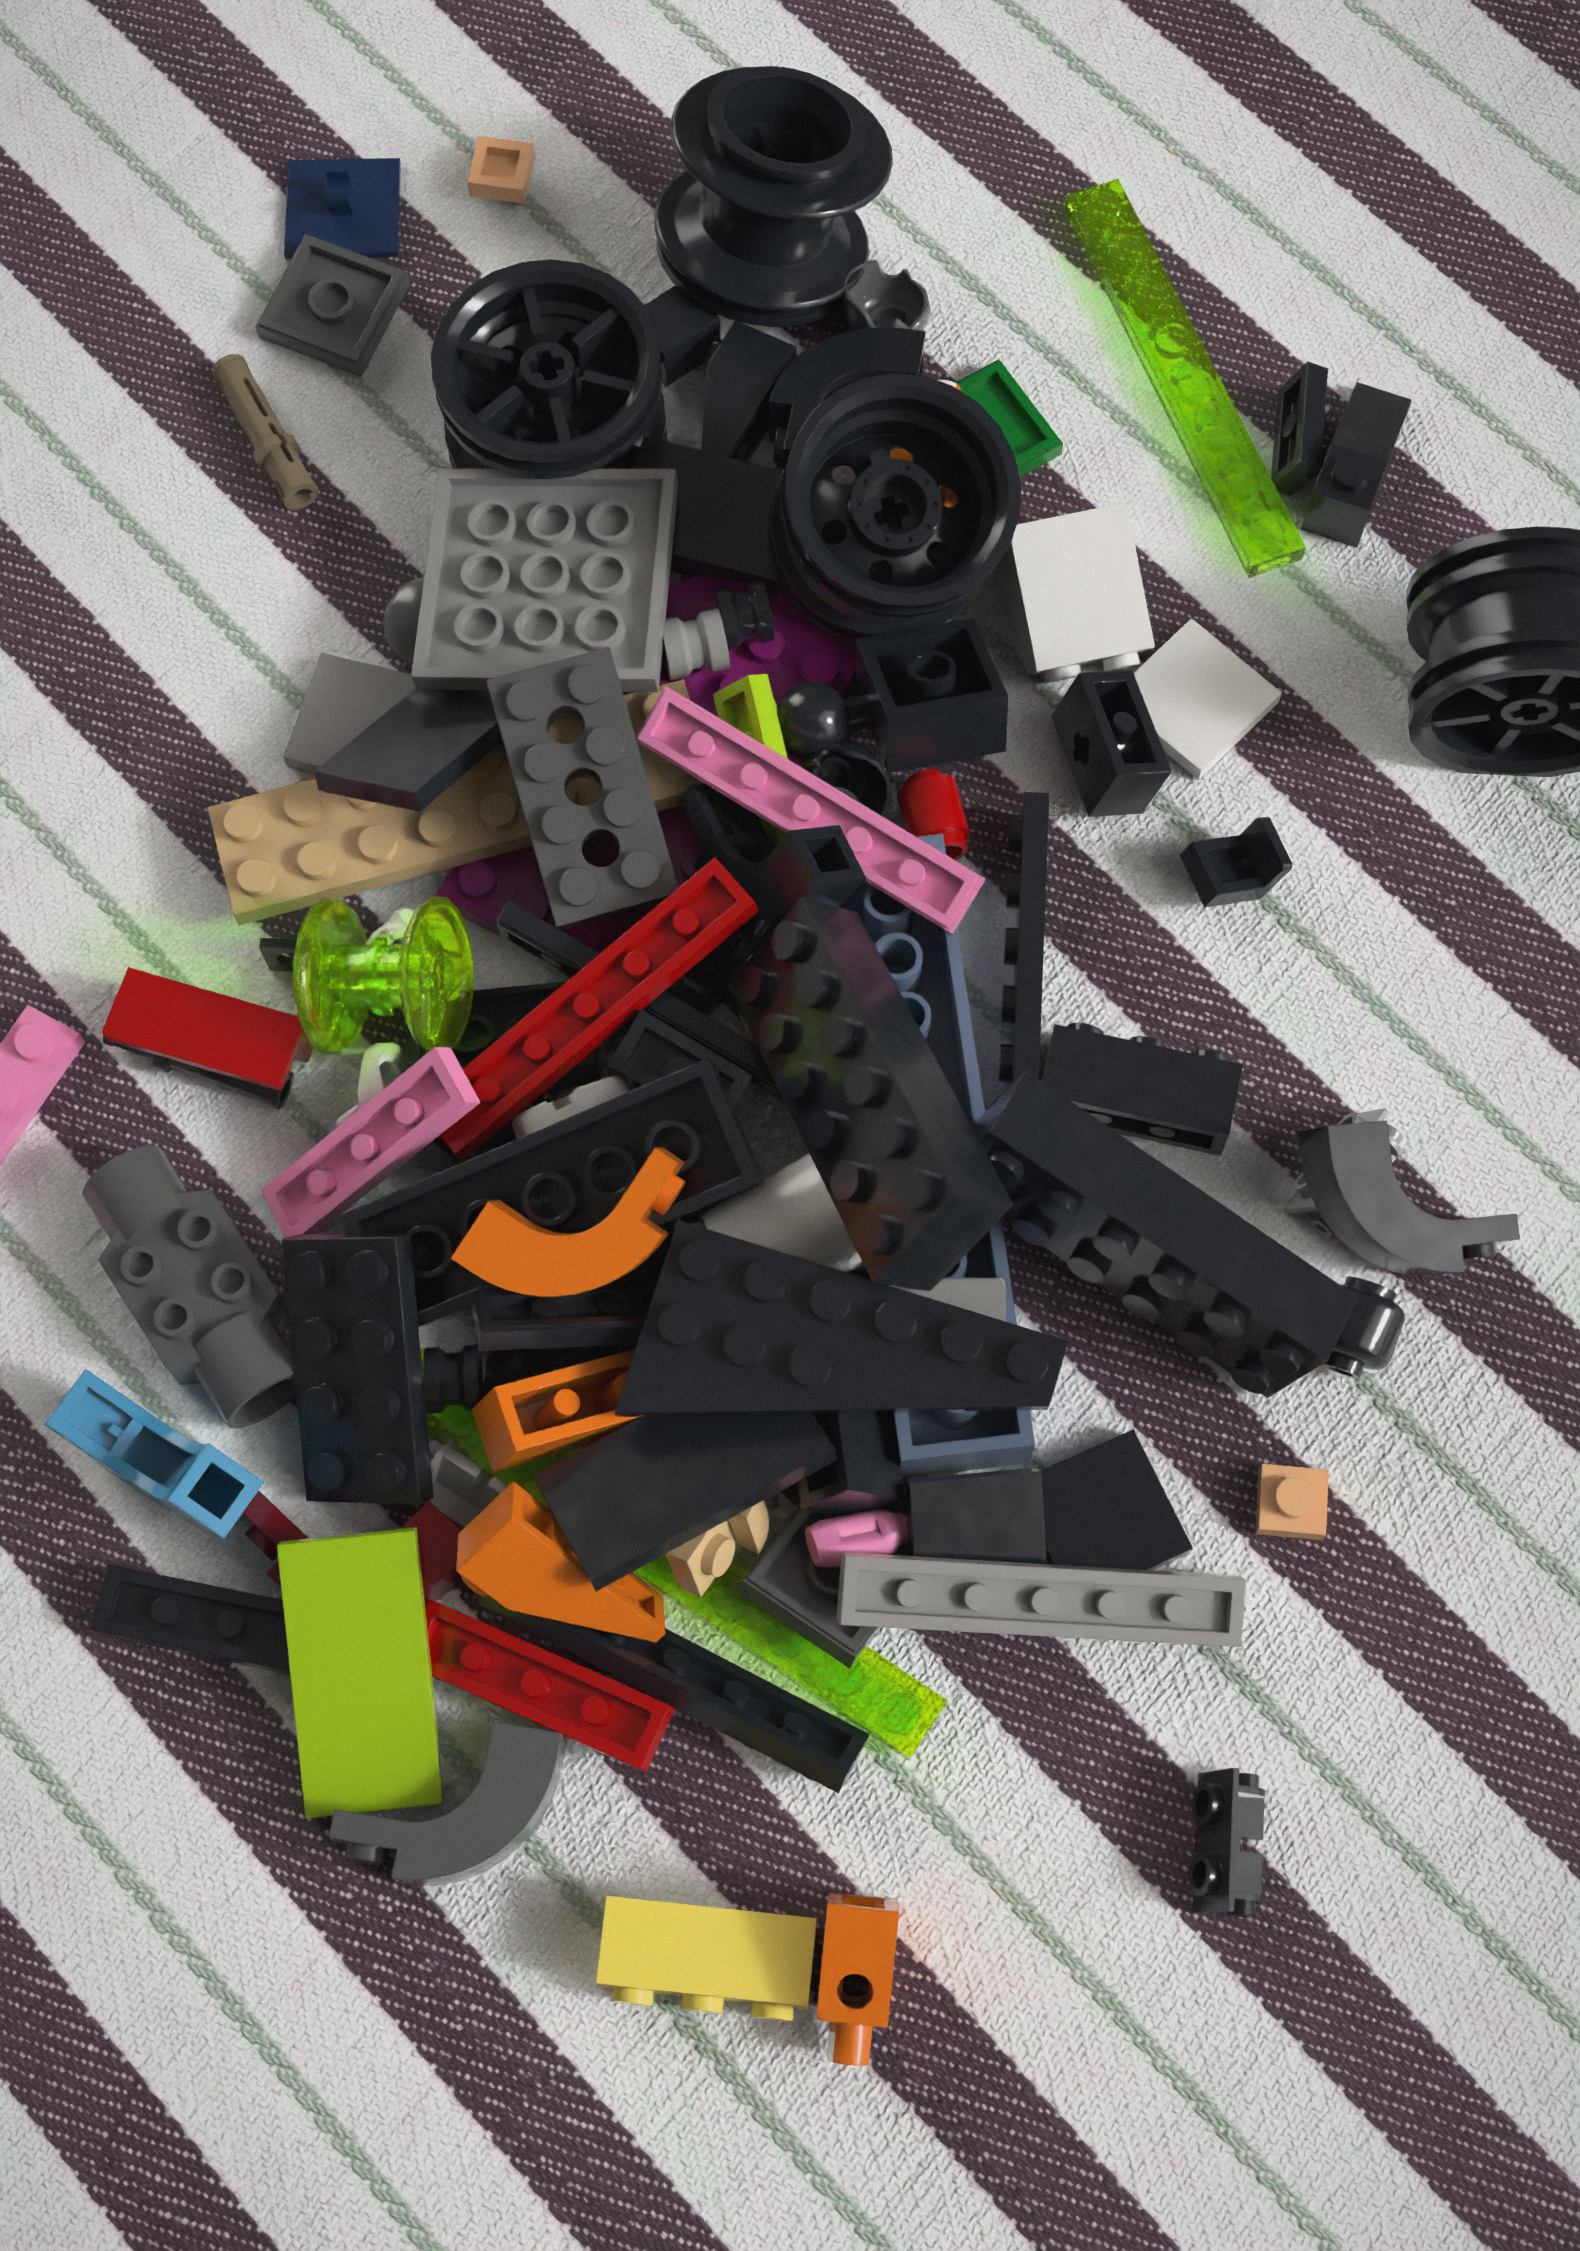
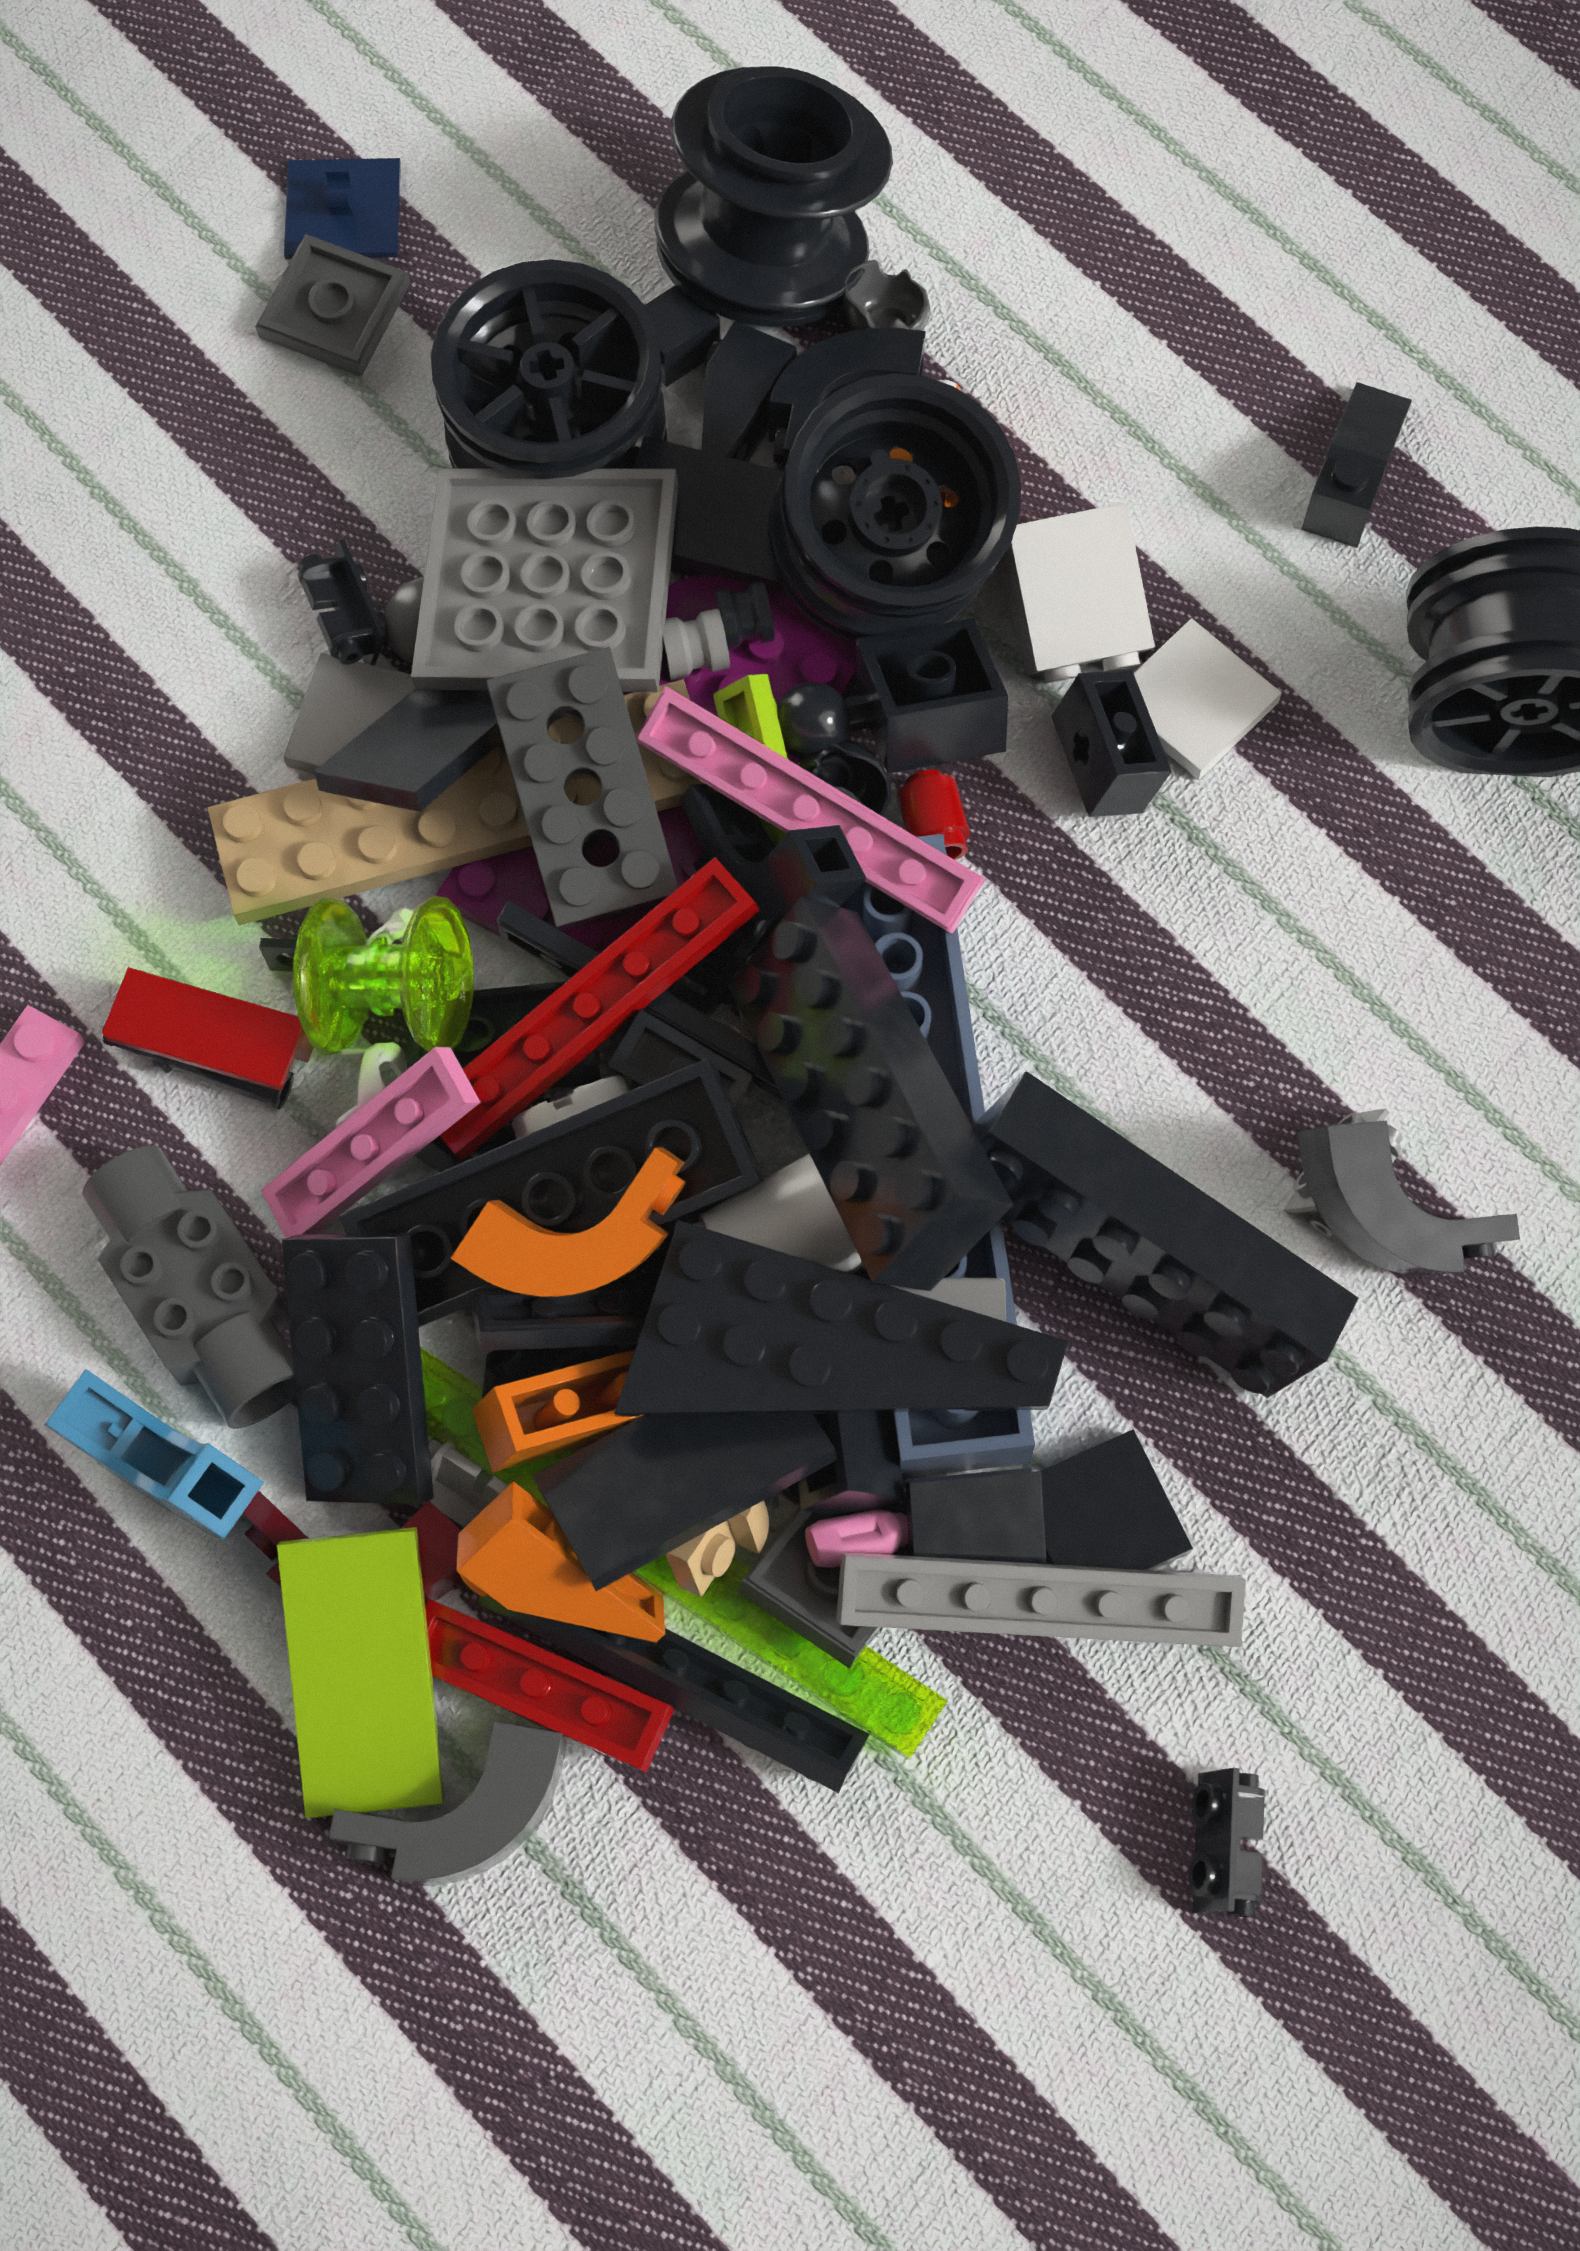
black plate [90,1564,290,1675] -> none
dark tan pin [211,354,319,510] -> none
black wheel [423,1344,483,1414] -> none
light nougat plate [467,136,535,204] -> none
light yellow brick [596,1896,817,2021] -> none
orange torso [816,1892,899,2066] -> none
green tile [956,359,1063,477] -> none
black plate [998,792,1049,1087] -> none
black brick [1042,1023,1243,1156] -> none
clear neon green plate [1065,179,1306,578] -> none
black bracket [1179,817,1292,908] -> none
light nougat plate [1255,1464,1329,1541] -> none
black plate [1270,361,1331,497] -> none
black head [1322,1276,1405,1379] -> none
none -> black hinge [298,539,388,665]

